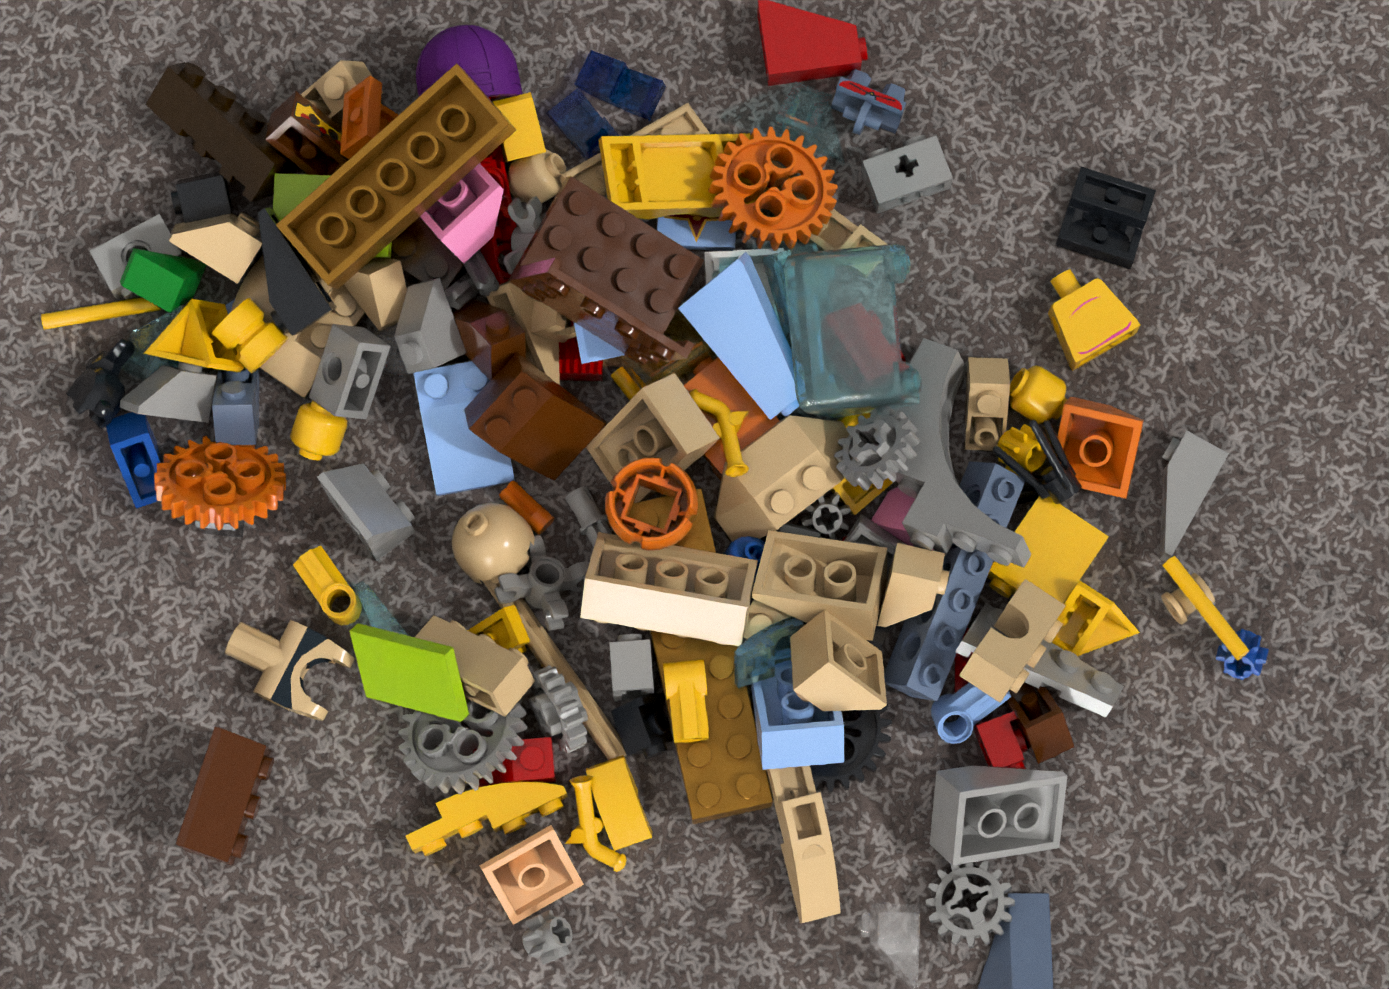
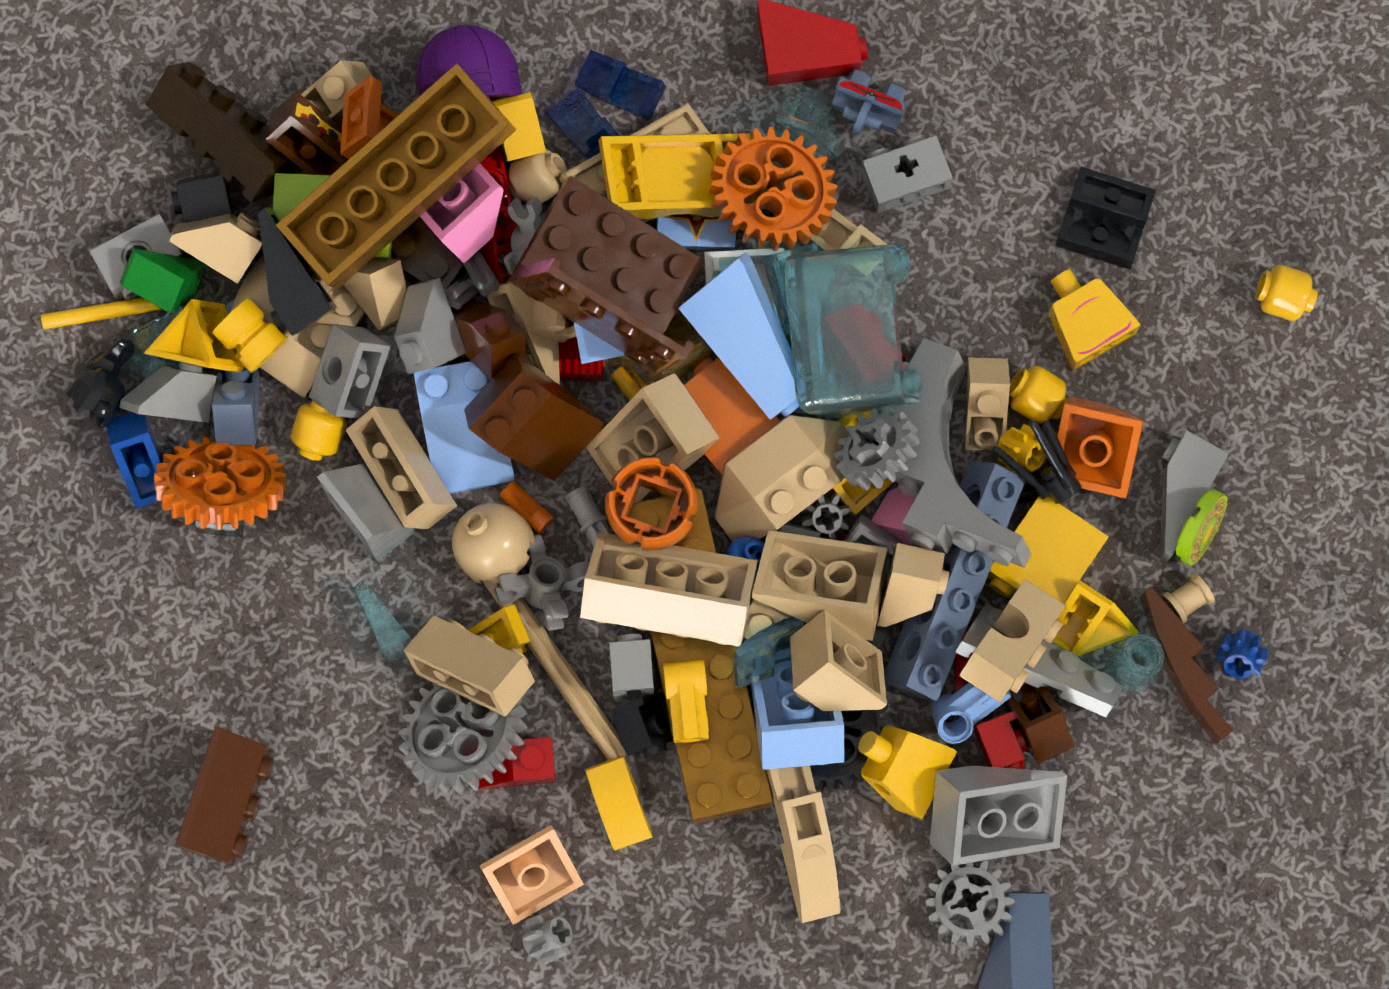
tan connector [225,620,355,721] -> none
yellow piece [293,545,362,625] -> none
lime tile [349,623,469,722] -> none
yellow slope [406,782,568,856] -> none
light grey gear [529,665,588,754] -> none
yellow piece [565,775,627,872] -> none
yellow piece [689,389,749,477] -> none
clear slope [860,903,920,989] -> none
yellow bar [1162,556,1250,660] -> none
none -> tan brick [346,406,457,529]
none -> yellow torso [858,725,957,819]
none -> clear light blue plant [1106,634,1164,693]
none -> reddish brown slope [1140,587,1233,745]
none -> lime tile [1175,489,1228,567]
none -> yellow head [1255,264,1318,321]

